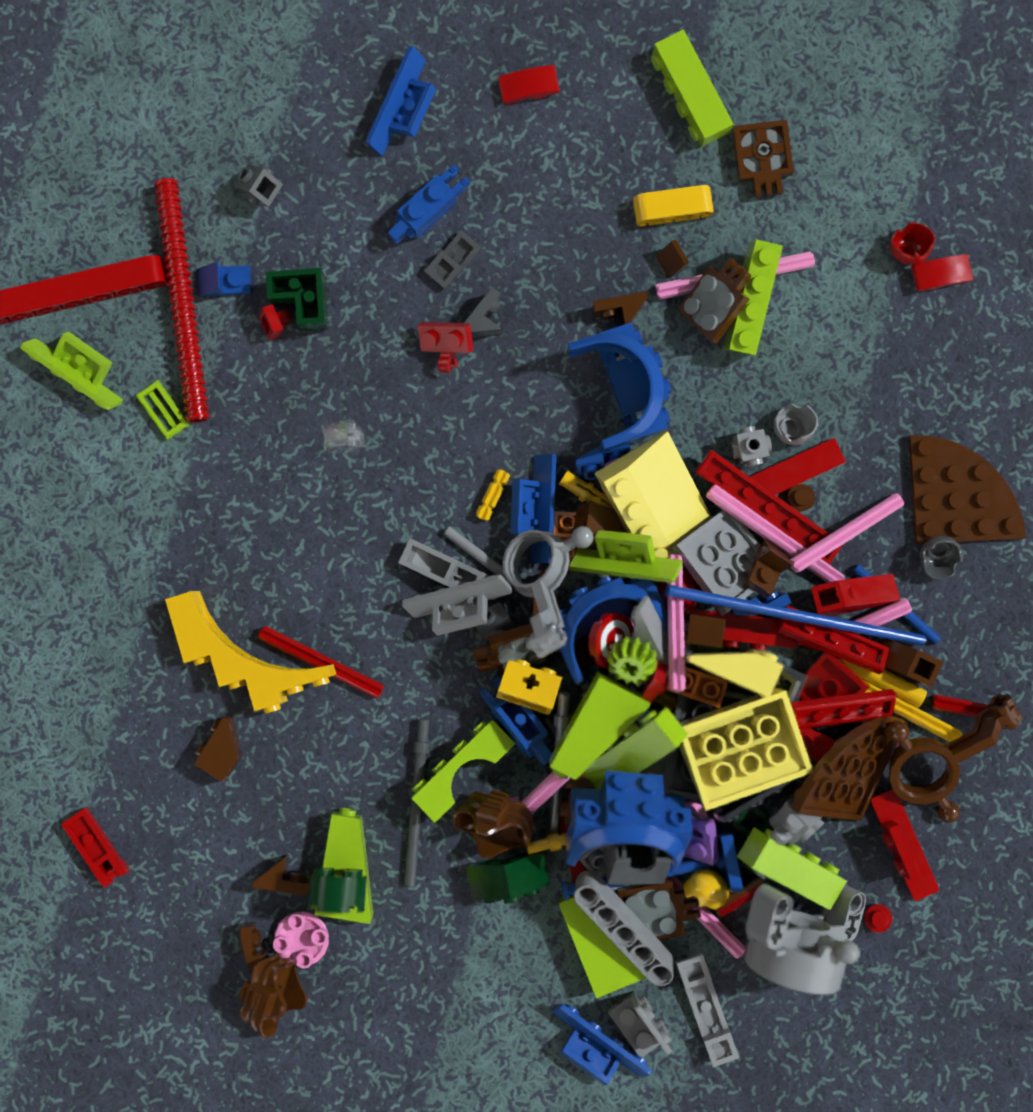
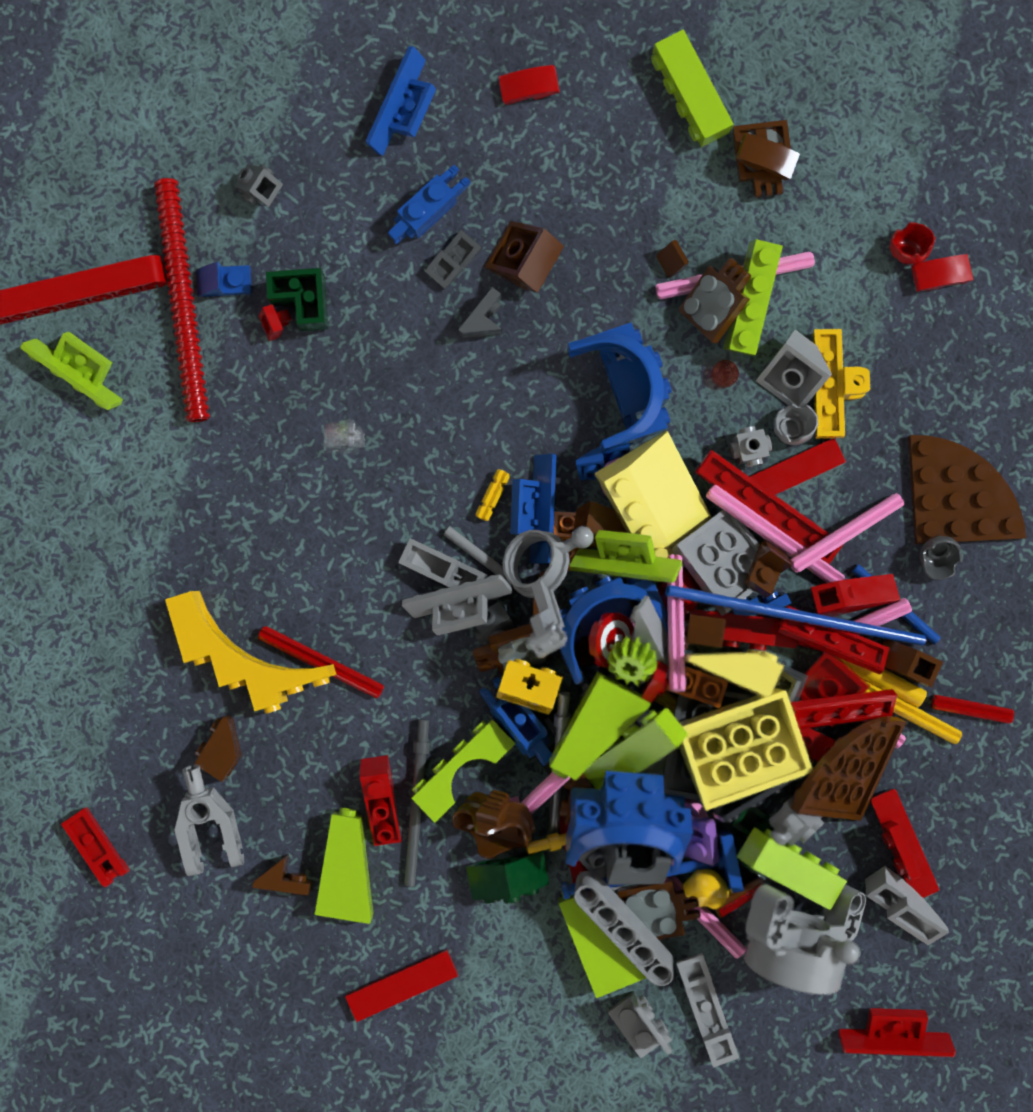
lime tile [135,380,190,441] -> none
reddish brown piece [239,953,308,1039] -> none
reddish brown slope [240,922,268,973] -> none
bright pink dish [273,912,329,968] -> none
dark green brick [307,867,367,913] -> none
red plate [417,322,474,373] -> none
blue bracket [552,1004,652,1086] -> none
yellow pin [558,470,614,509] -> none
reddish brown slope [592,291,648,325] -> none
yellow beam [633,185,714,227] -> none
reddish brown plate [787,484,815,512] -> none
red plate [864,904,892,933] -> none
reddish brown piece [886,694,1023,823] -> none
none -> light grey piece [174,765,244,876]
none -> red tile [345,949,458,1022]
none -> red slope [360,755,401,846]
none -> reddish brown slope [484,221,564,293]
none -> clear red tile [711,360,739,388]
none -> reddish brown slope [735,133,799,181]
none -> light grey slope [756,330,832,407]
none -> yellow plate [812,329,870,439]
none -> red bracket [838,1008,956,1057]
none -> light grey slope [865,866,949,945]

